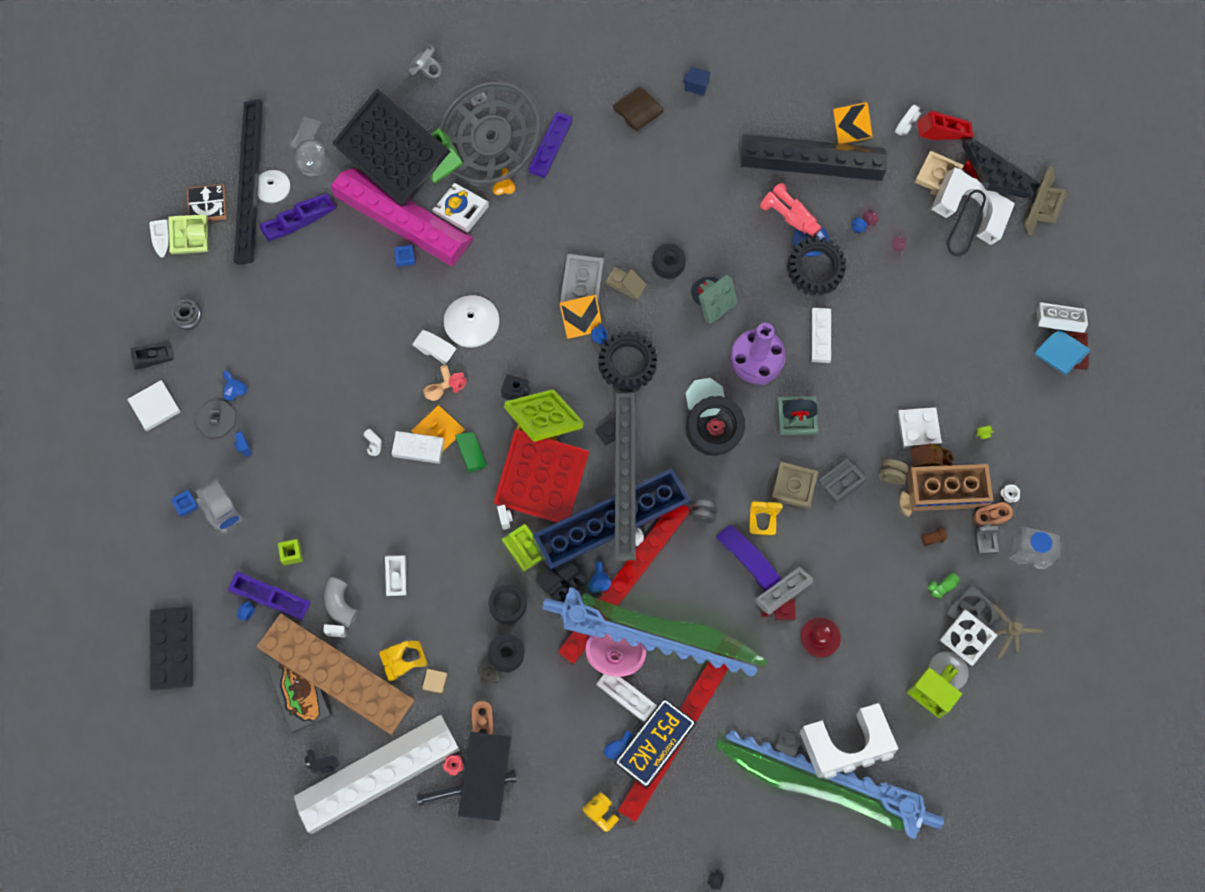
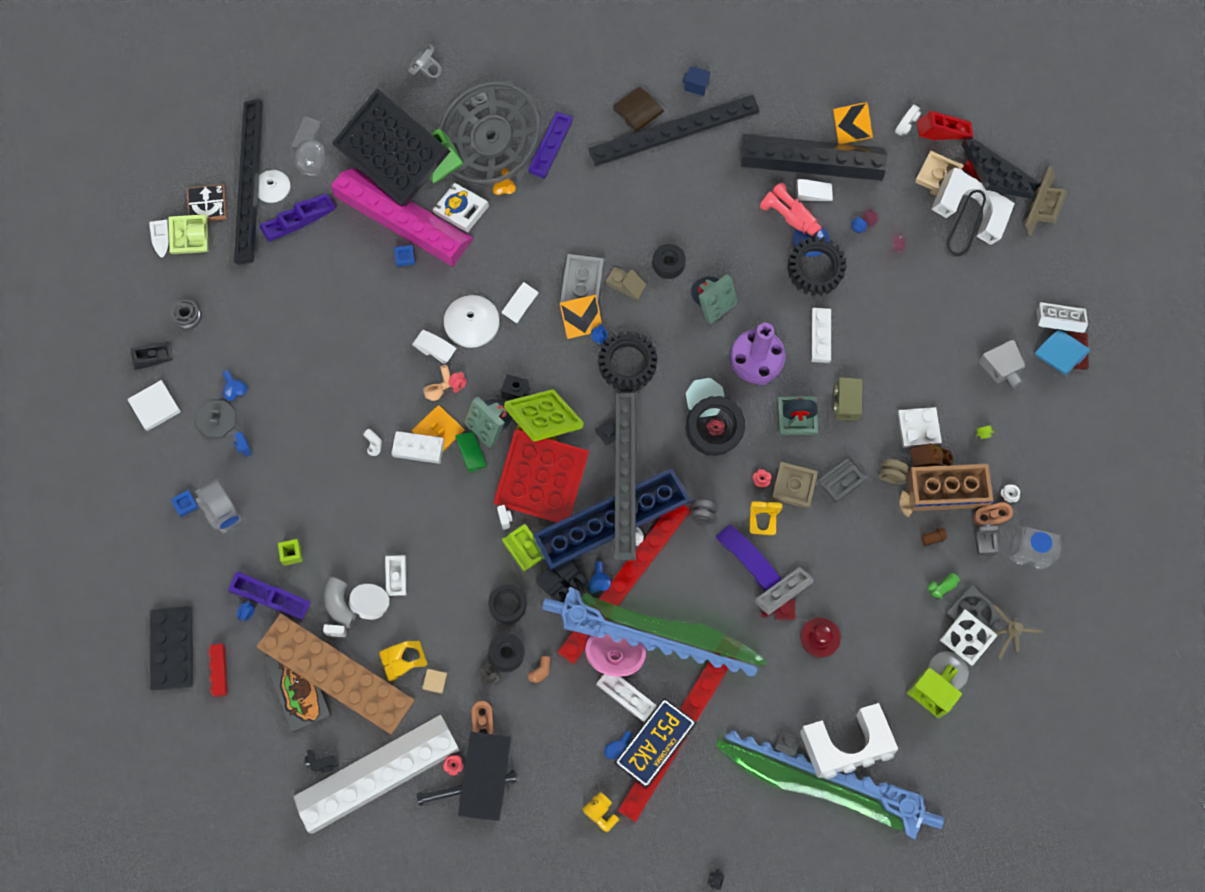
none -> red piece [208,644,228,697]
none -> white tile [349,584,389,619]
none -> sand green plate [464,397,512,448]
none -> white slope [502,282,539,323]
none -> nougat arm [528,656,551,683]
none -> black plate [589,95,759,166]
none -> coral plate [752,469,772,488]
none -> white slope [796,179,833,201]
none -> olive brick [833,377,862,421]
none -> light grey torso [978,340,1025,388]

